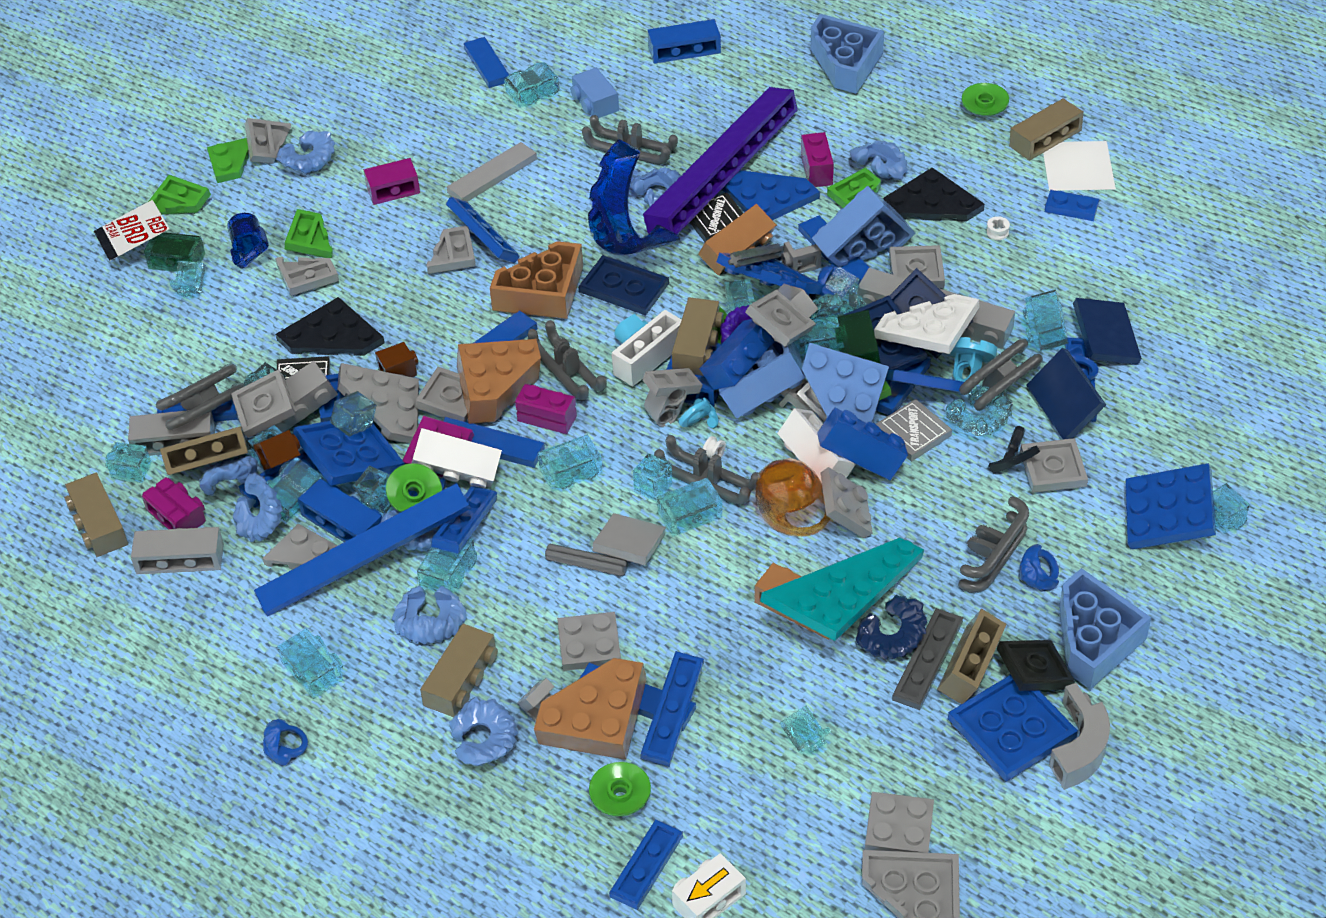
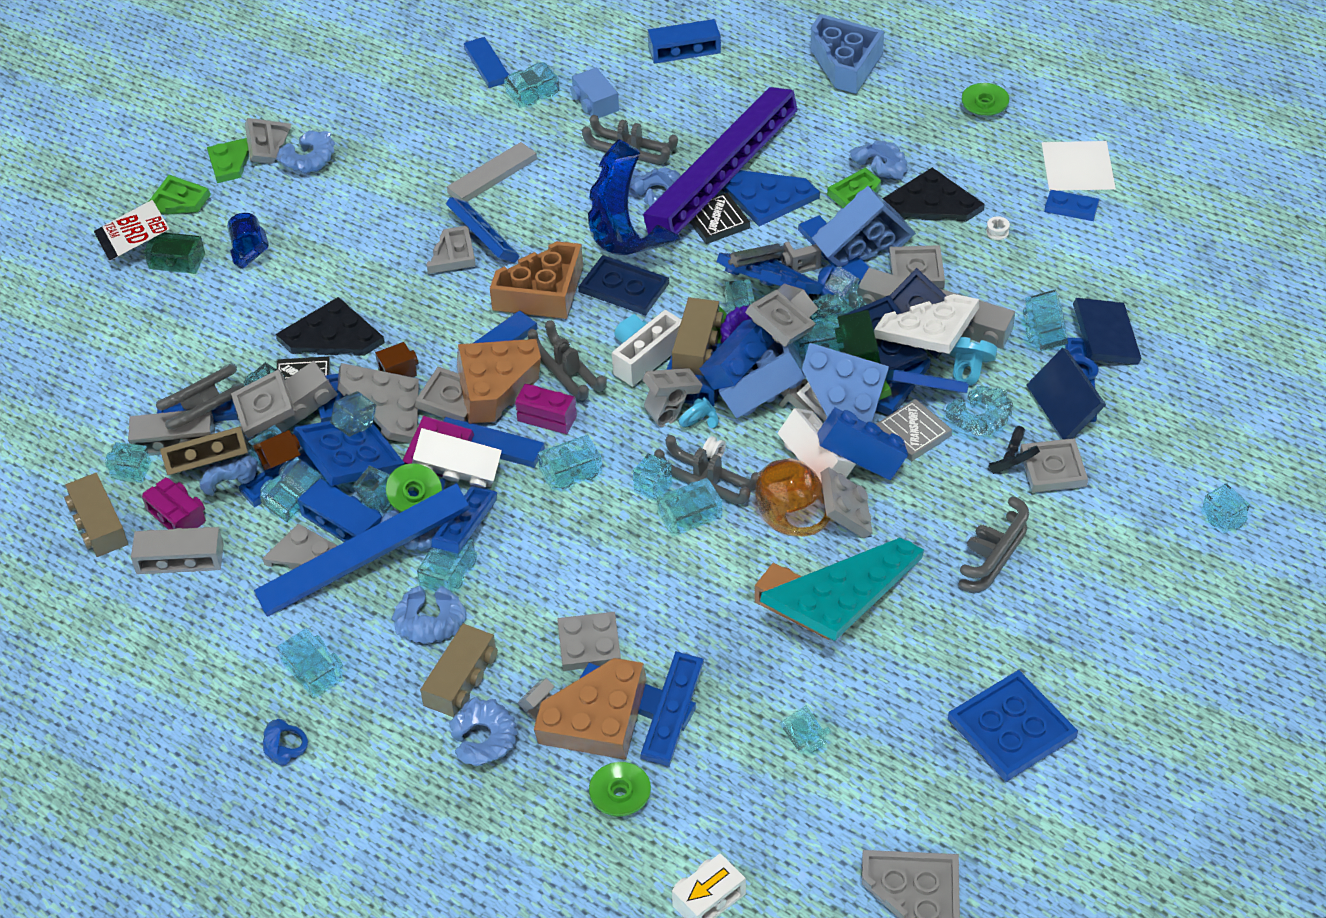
clear light blue bracket [170,261,206,297] -> none
medium blue piece [233,473,283,542] -> none
light grey wing [275,257,339,296] -> none
bright green wing [284,209,333,258] -> none
magenta brick [363,158,420,205] -> none
dark grey axle [545,543,627,576] -> none
light grey tile [592,513,666,565] -> none
blue tile [609,819,683,910] -> none
medium nougat brick [698,204,777,276] -> none
magenta brick [801,132,834,187] -> none
dark blue piece [856,594,928,660] -> none
light grey plate [865,792,934,853] -> none
dark grey tile [892,608,963,710] -> none
dark tan brick [937,609,1007,704] -> none
dark grey piece [959,338,1043,411] -> none
pearl dark grey tile [996,640,1075,691] -> none
dark tan brick [1009,98,1084,161] -> none
blue piece [1018,544,1059,590] -> none
light grey arch [1049,683,1110,790] -> none
medium blue brick [1059,568,1151,690] -> none
blue plate [1126,463,1216,549] -> none

